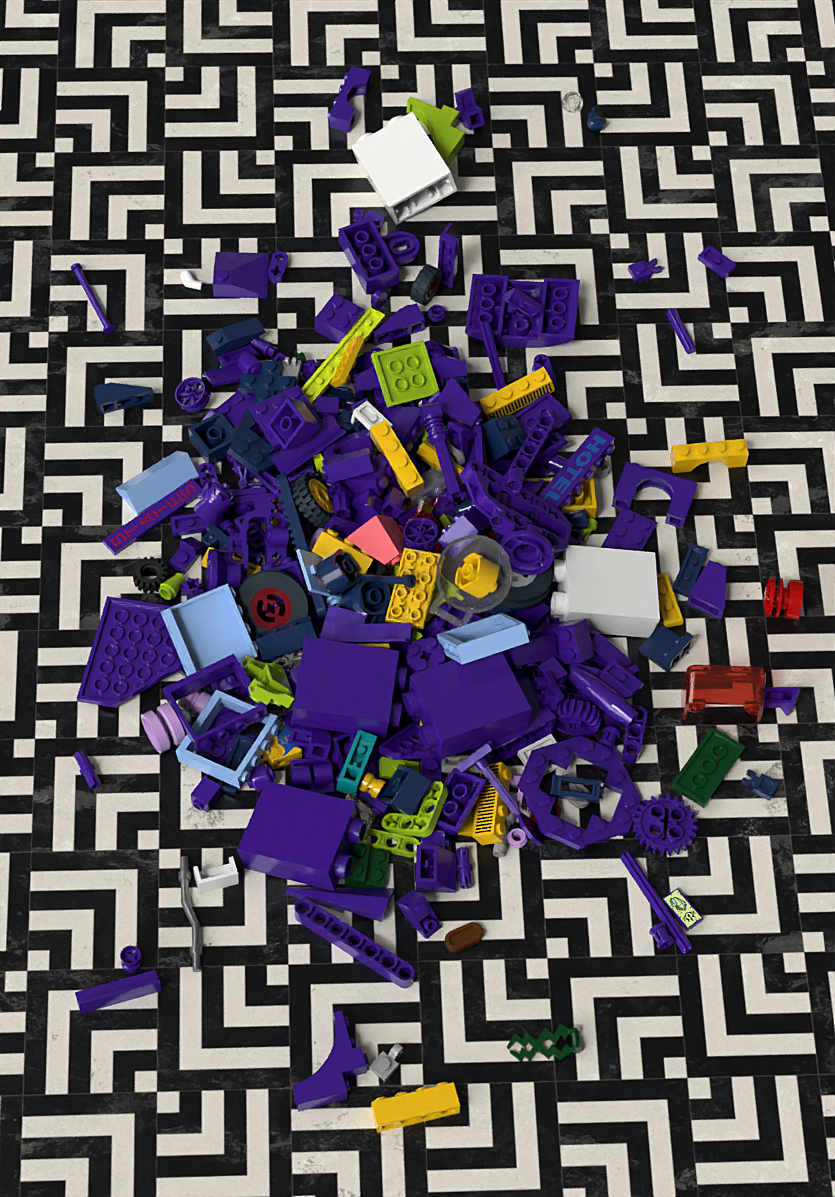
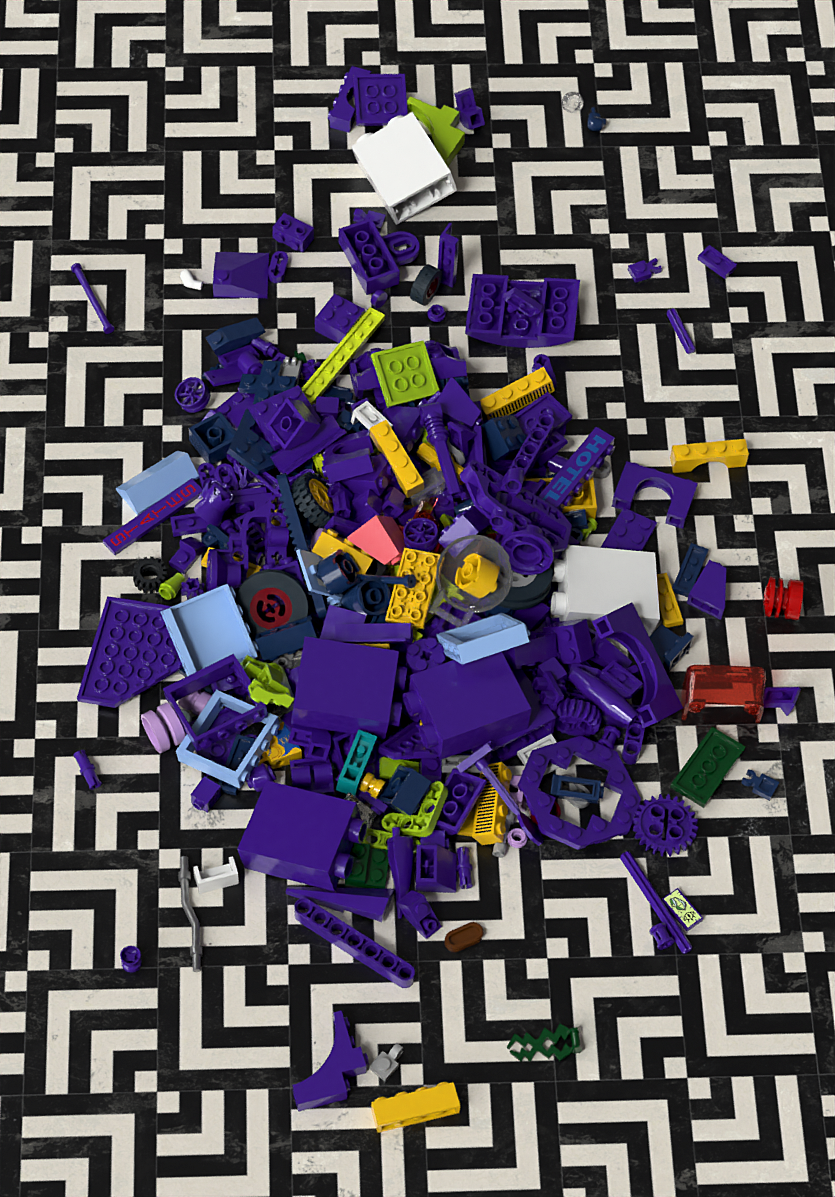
dark purple panel [75,970,161,1014] -> none
dark blue slope [93,382,154,415] -> none
yellow plate [330,335,364,388] -> none
dark purple slope [373,303,425,346] -> none
dark purple axle [480,322,506,391] -> none
none -> dark purple plate [215,463,240,491]
none -> dark purple brick [273,213,314,253]
none -> dark purple plate [353,74,408,126]
none -> dark purple piece [387,827,414,919]
none -> dark purple arch [592,602,683,728]

